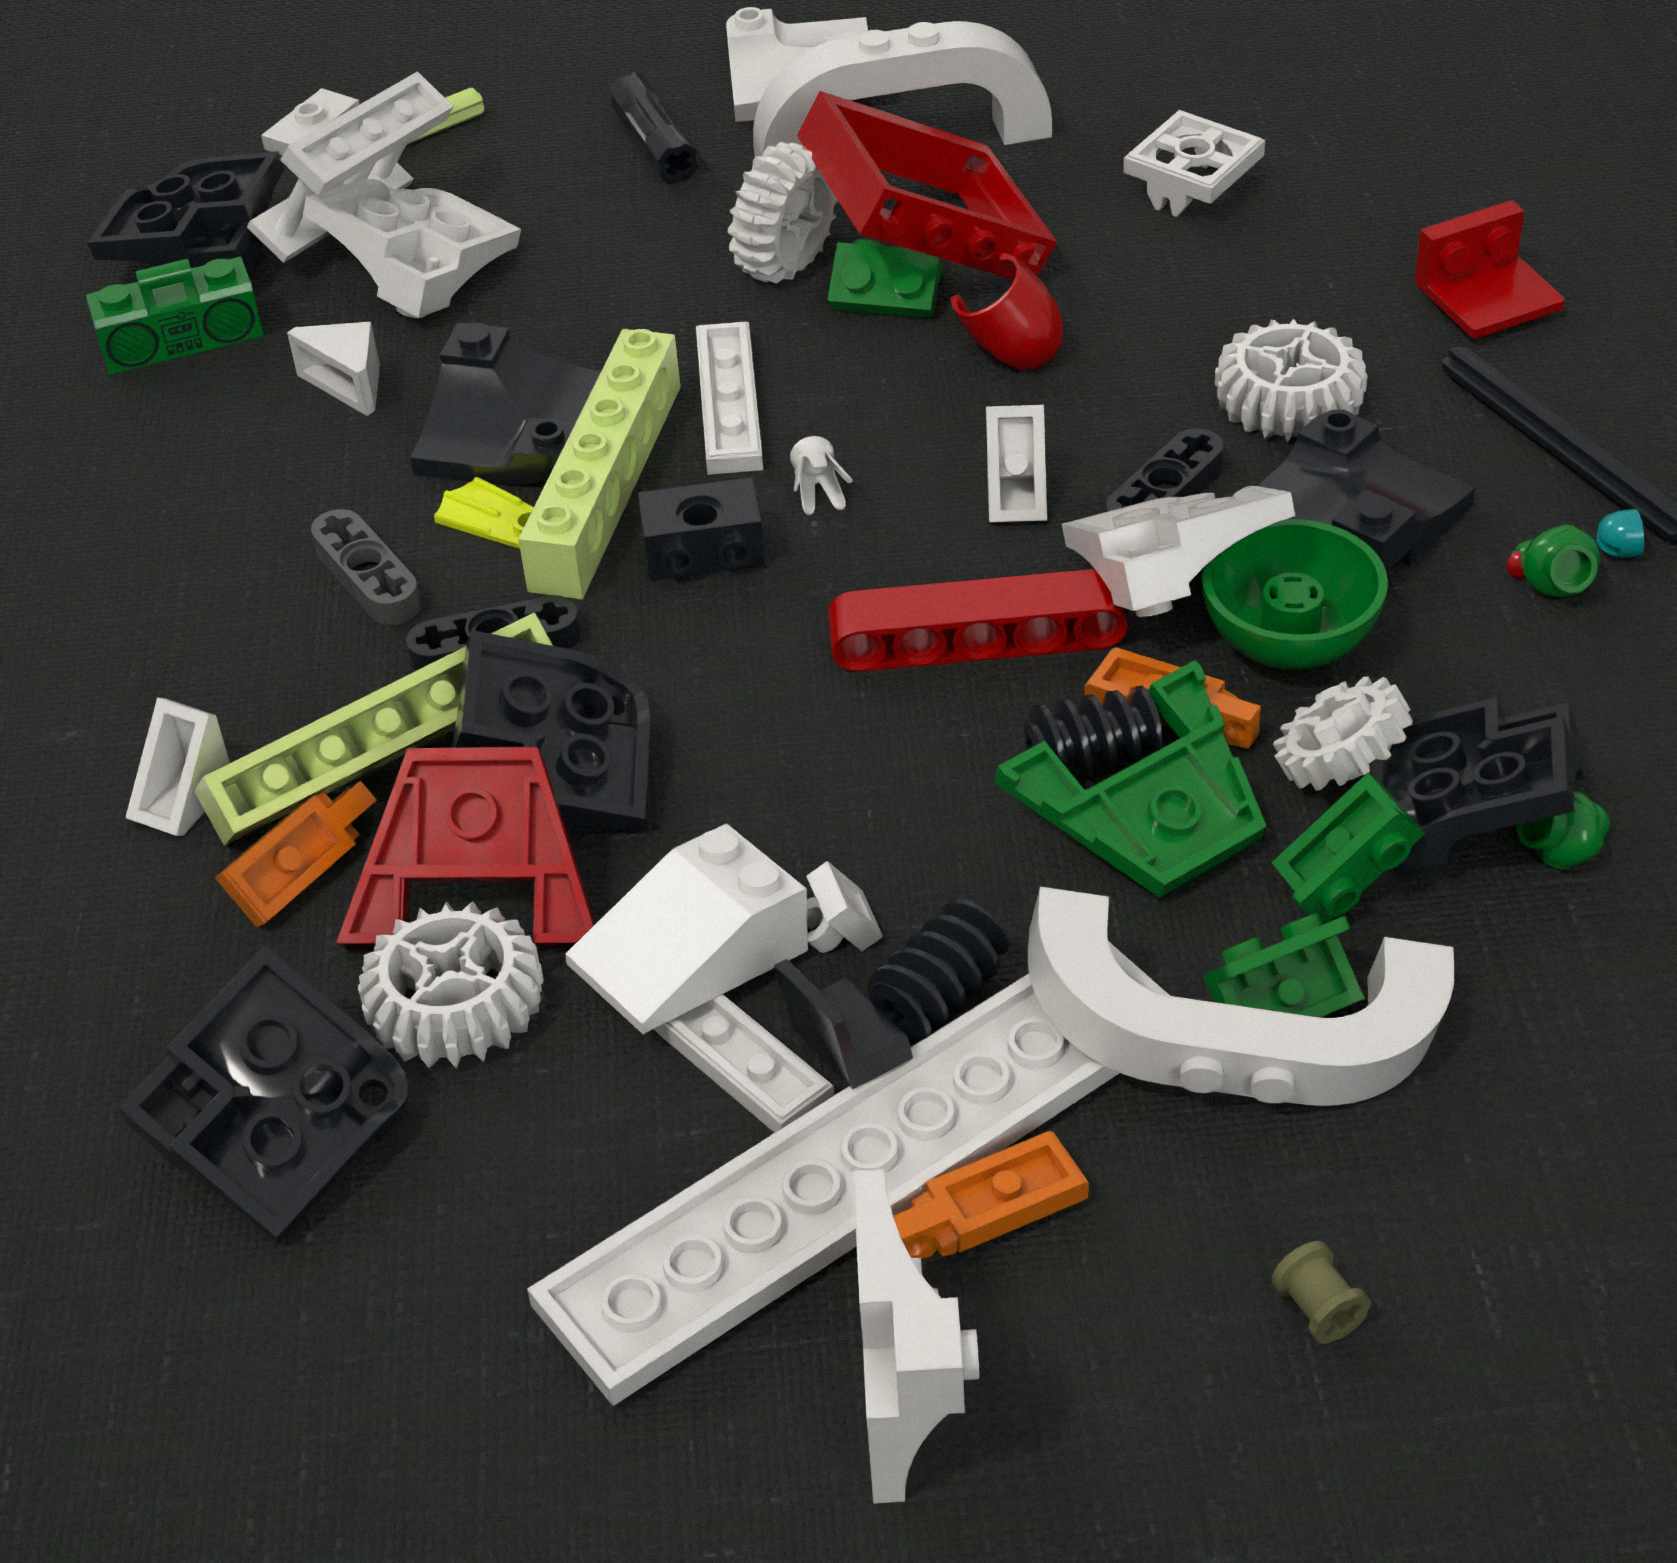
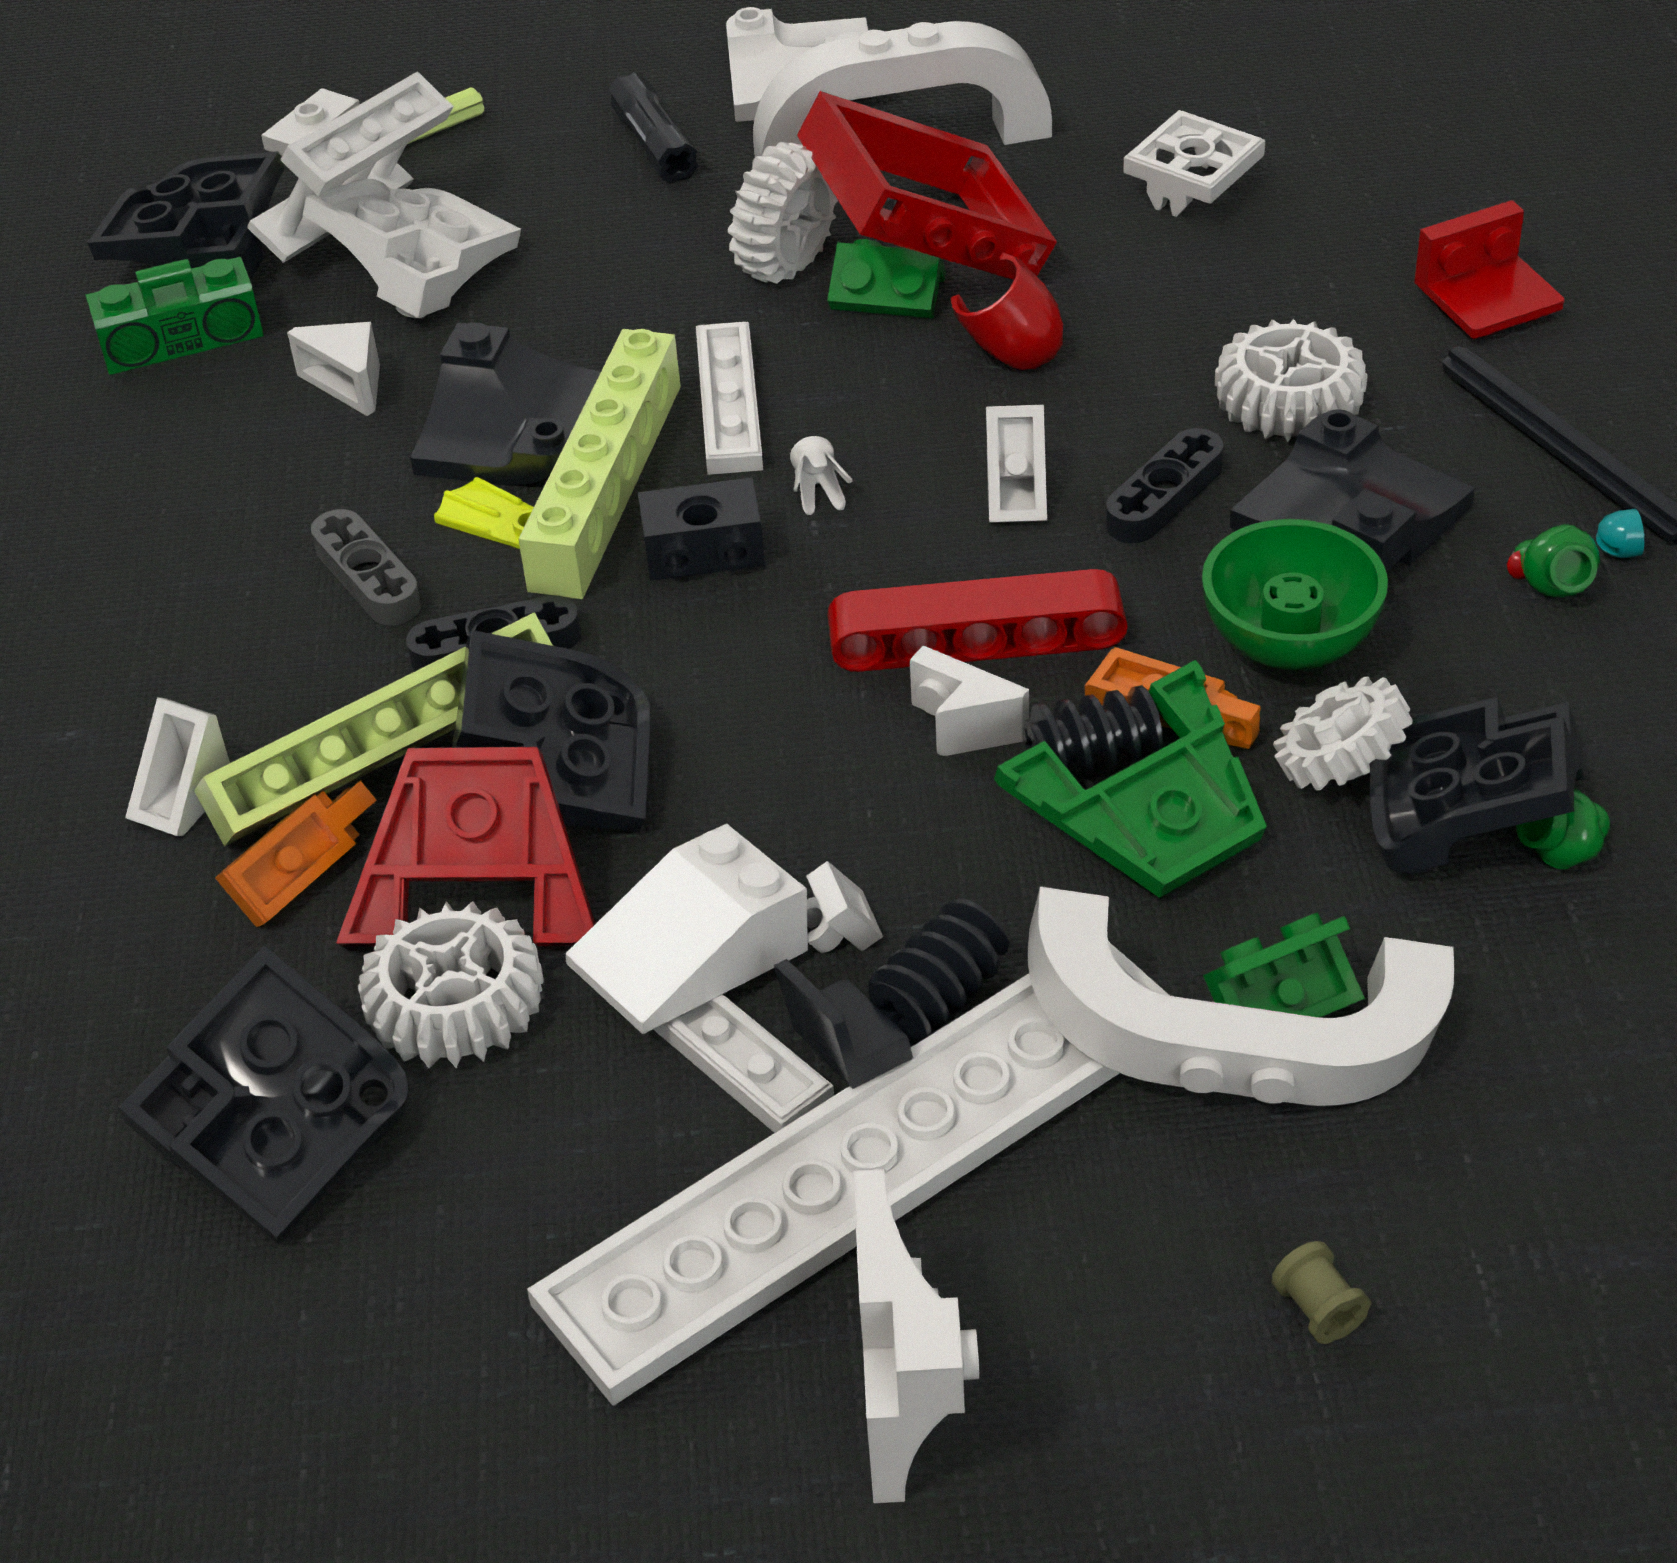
orange hinge [893,1131,1089,1259] -> none
white slope [1062,486,1295,617] -> none
green bracket [1272,772,1425,924] -> none
none -> white slope [910,646,1029,756]

